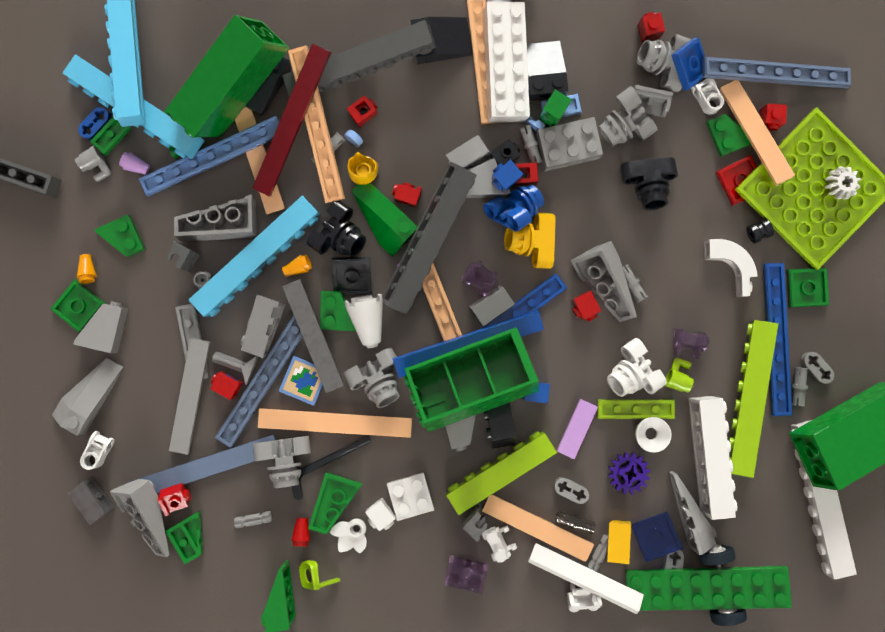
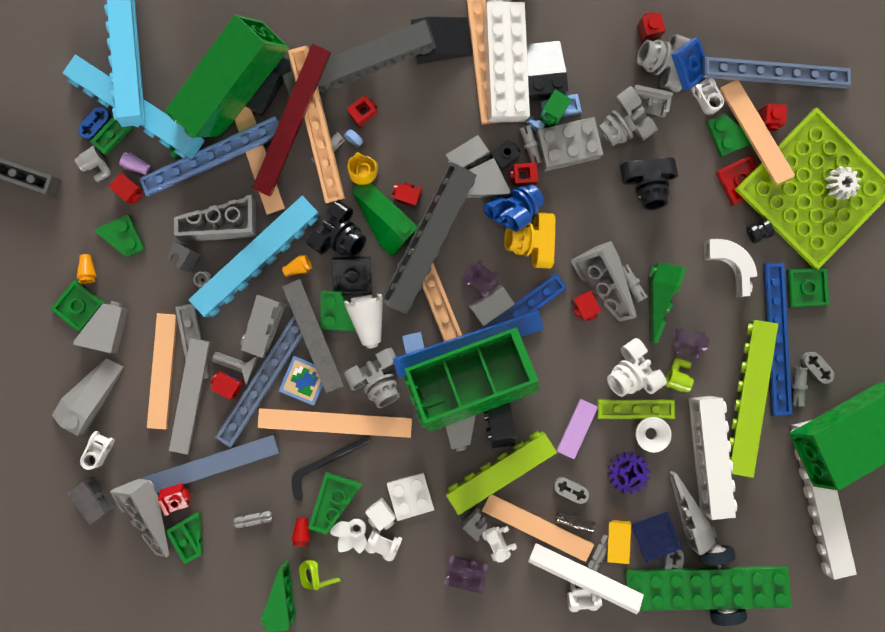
light grey beam [253,436,311,488] -> none
blue brick [492,159,523,193] -> none
blue brick [523,382,550,404] -> none
none -> red brick [109,173,144,205]
none -> light nougat tile [147,313,178,429]
none -> white piece [365,528,402,561]
none -> light blue tile [402,332,424,354]
none -> green wedge [648,263,686,343]

